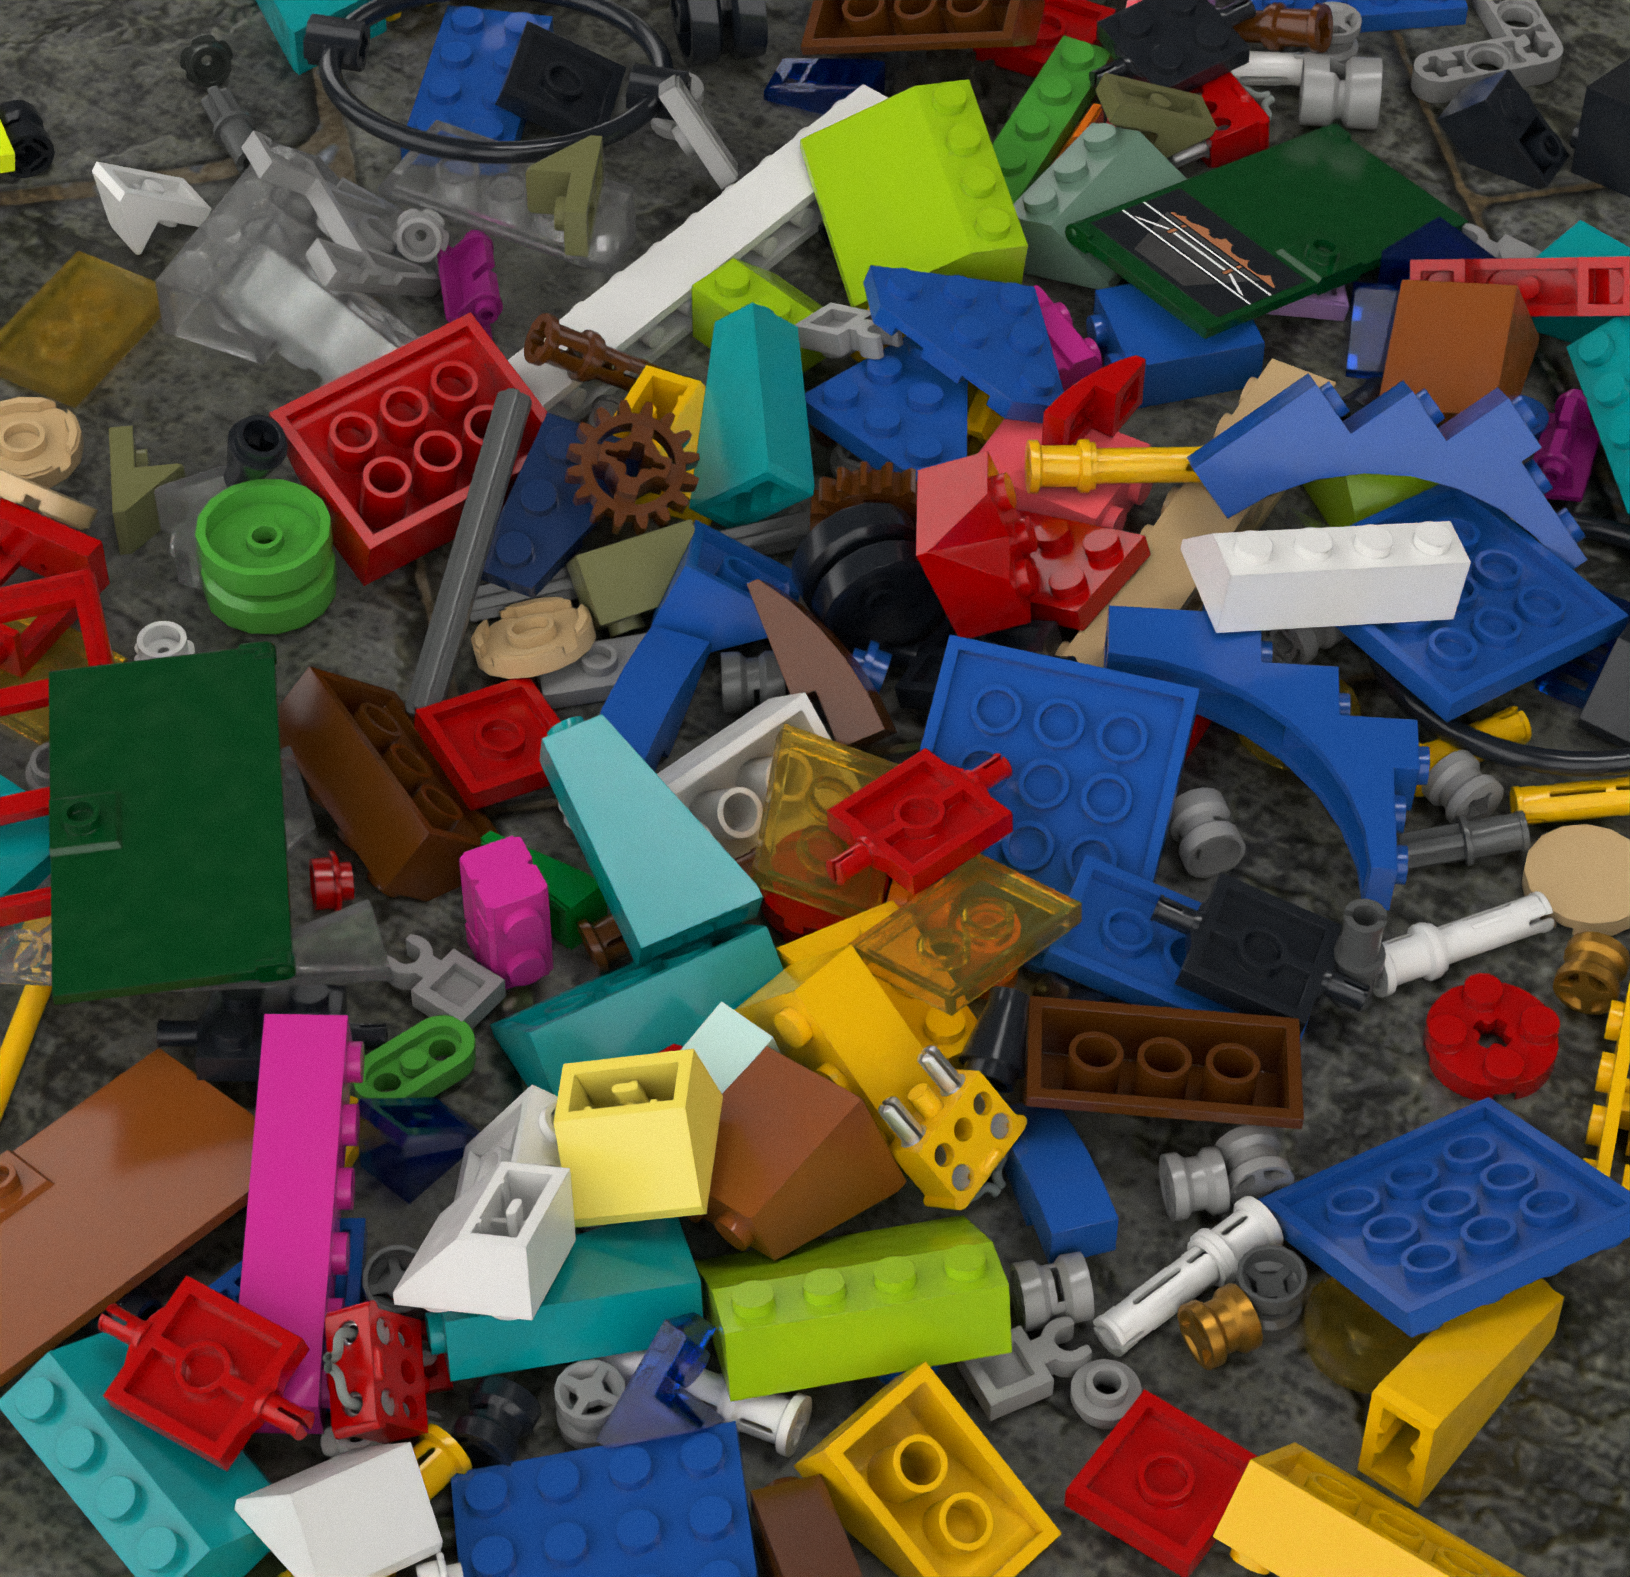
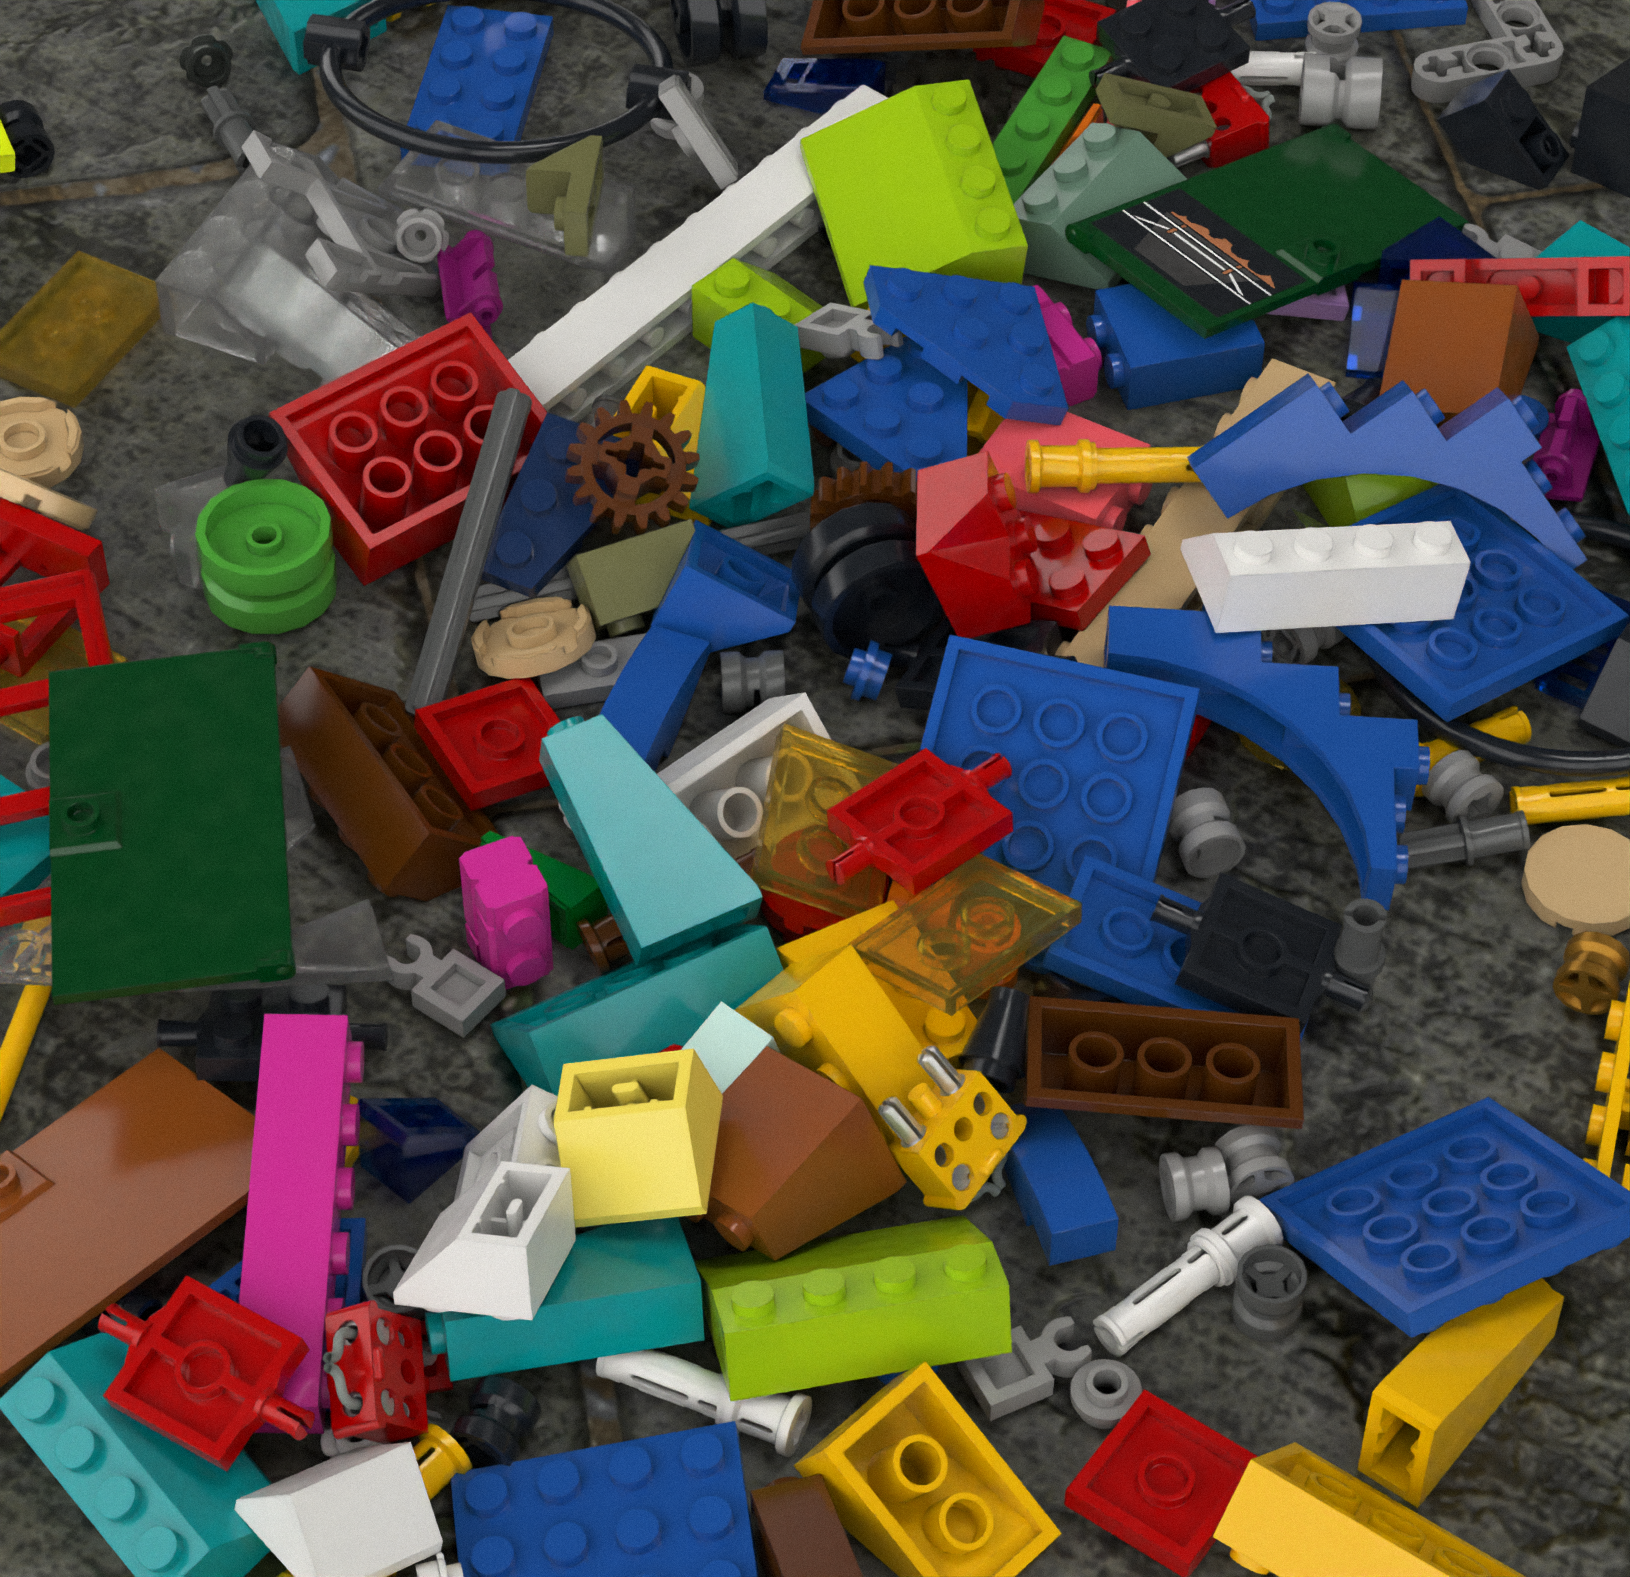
white slope [92,162,212,255] -> none
olive slope [109,425,189,555] -> none
white plate [134,621,195,661] -> none
red plate [309,850,354,915] -> none
bright green plate [353,1015,477,1119] -> none
black plate [495,21,627,136] -> none
reddish brown pin [524,313,694,393] -> none
light grey wheel [554,1359,628,1449] -> none
clear blue slope [596,1312,725,1448] -> none
reddish brown slope [747,579,898,752] -> none
light grey wheel [1009,1251,1095,1332] -> none
red slope [1042,355,1146,445] -> none
pearl gold wheel [1177,1283,1263,1371] -> none
reddish brown pin [1232,2,1333,54] -> none
clear yellow tile [1302,1277,1431,1393] -> none
white pin [1373,891,1554,998] -> none
red plate [1423,973,1560,1101] -> none

